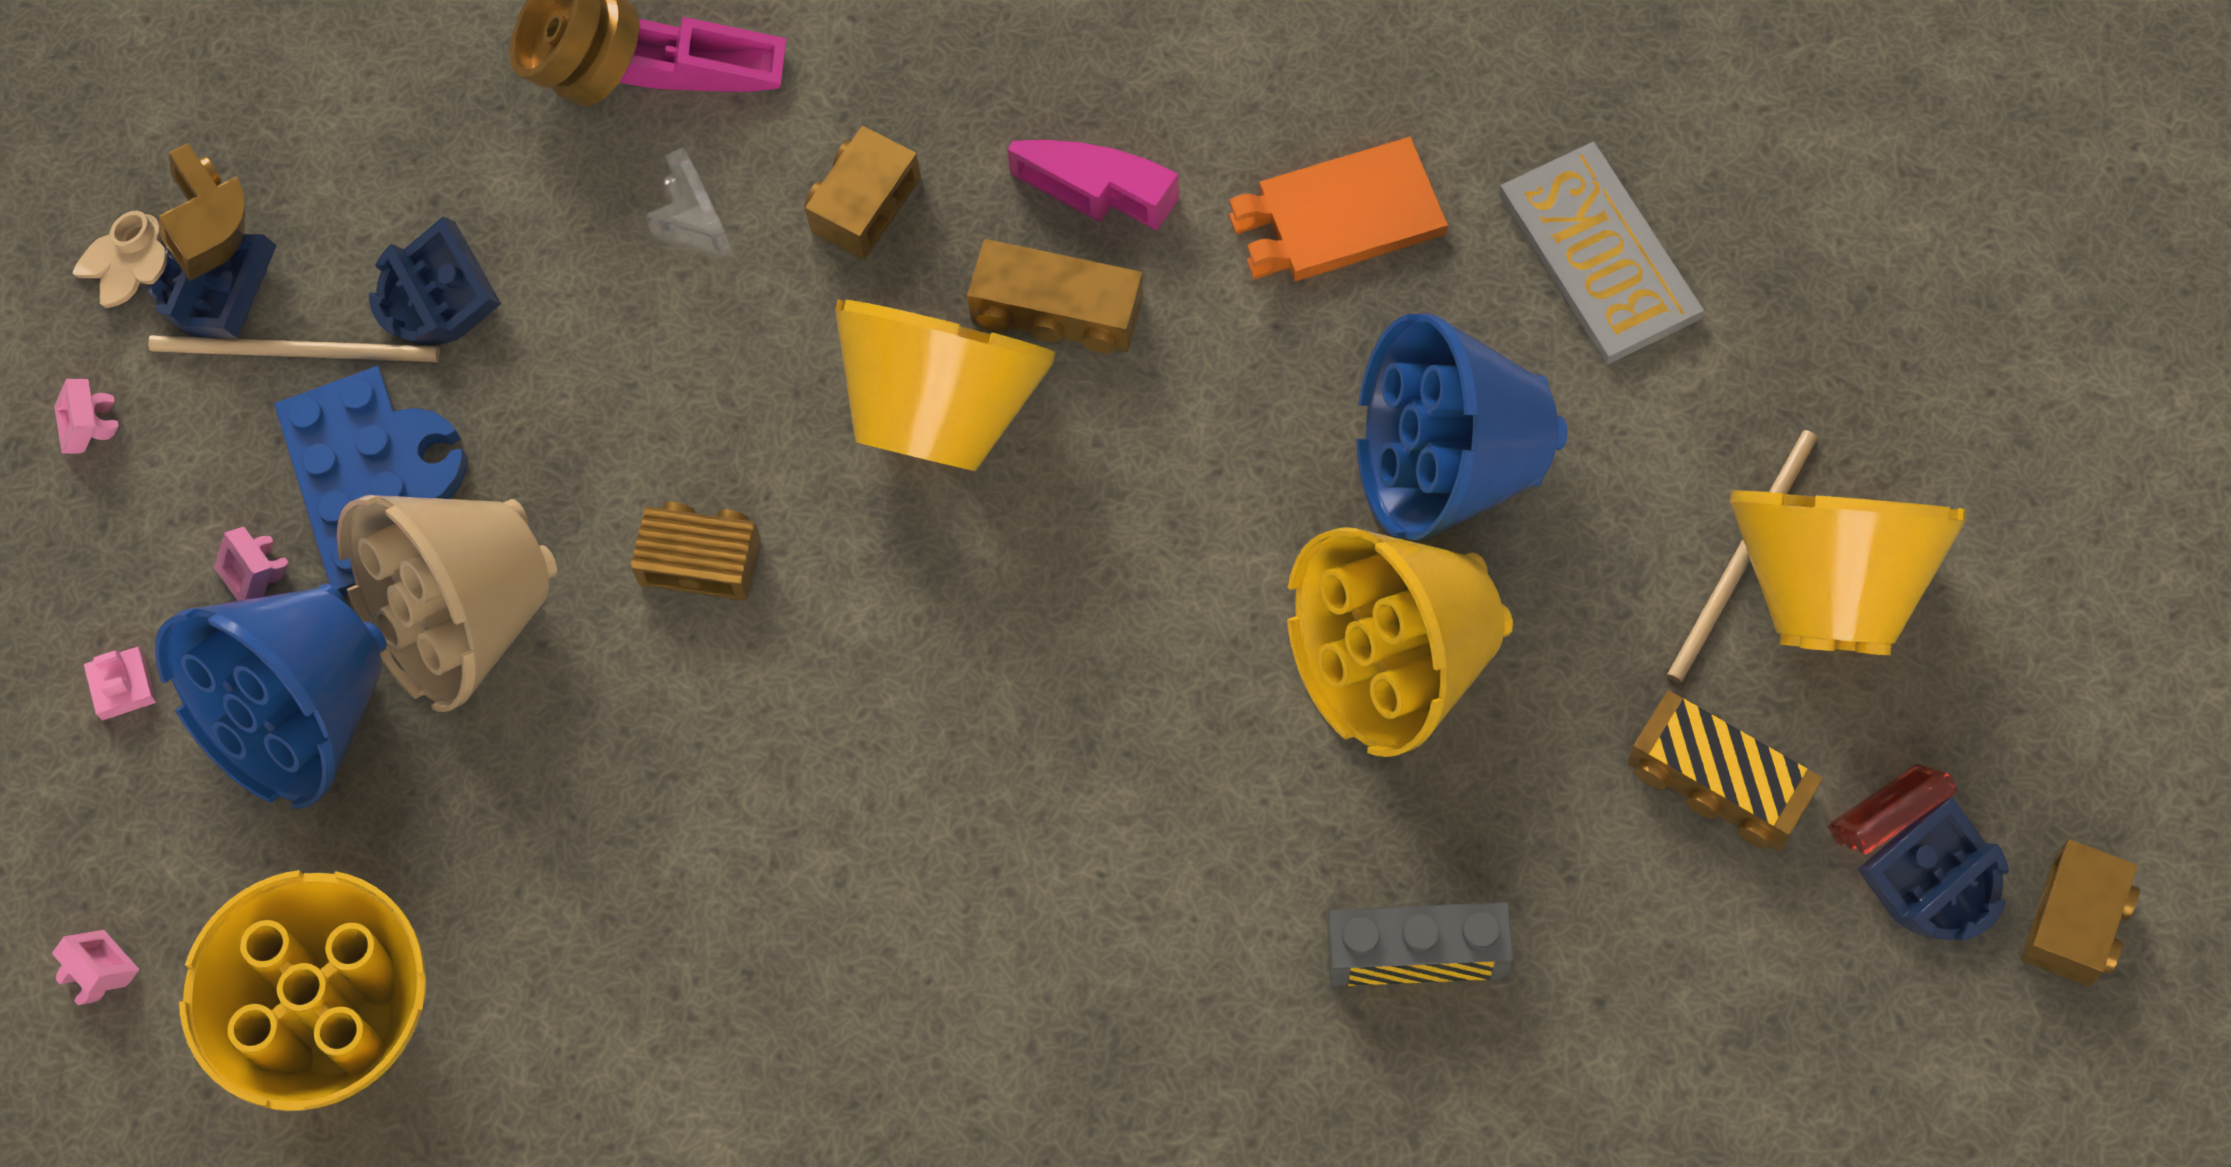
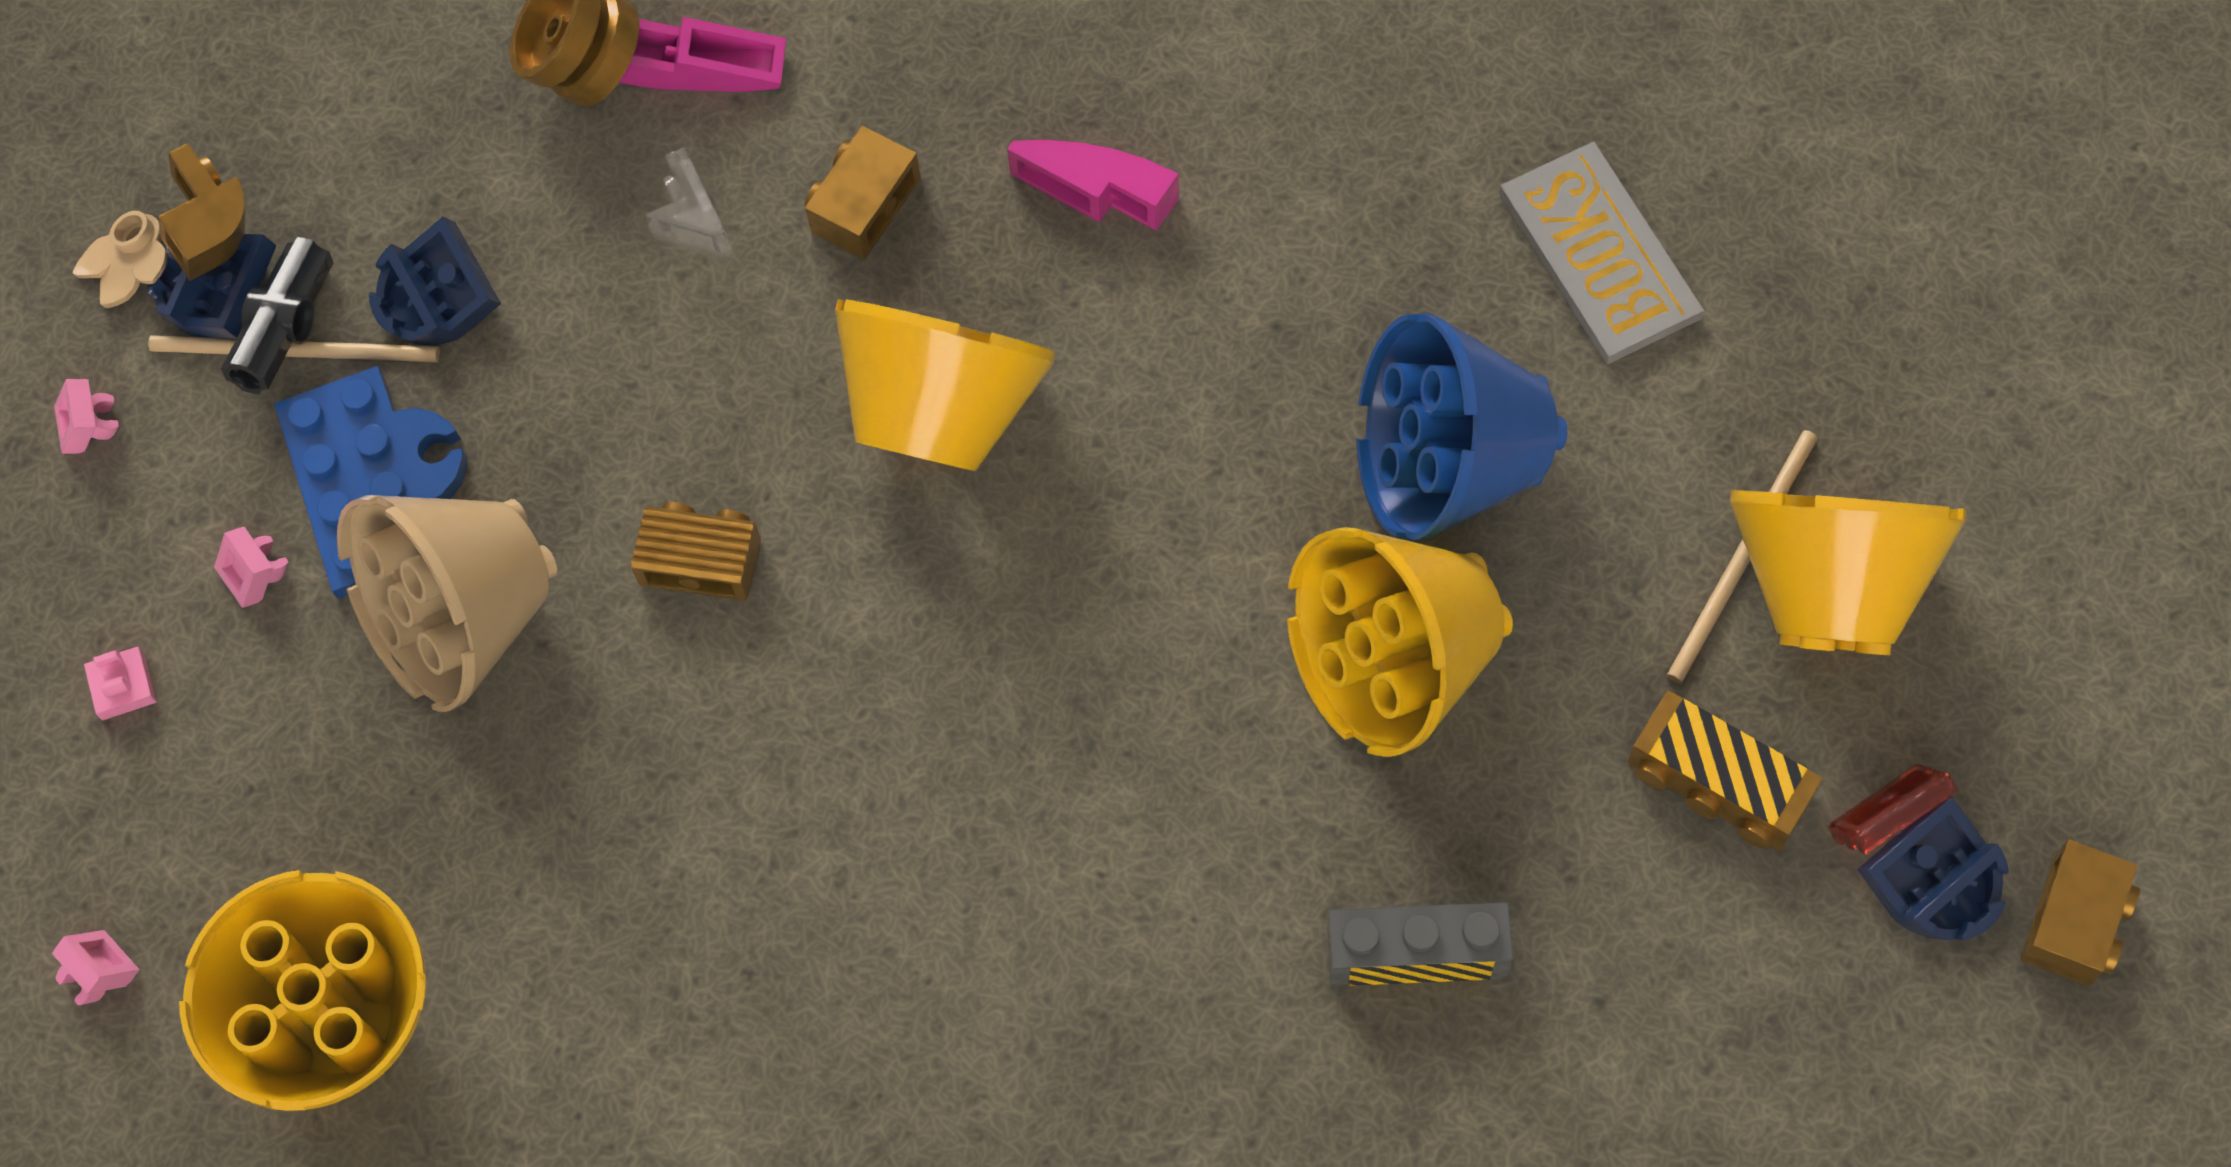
blue cone [155,583,387,809] -> none
pearl gold brick [967,239,1144,354] -> none
orange tile [1229,137,1448,282] -> none
none -> black piece [221,237,334,395]

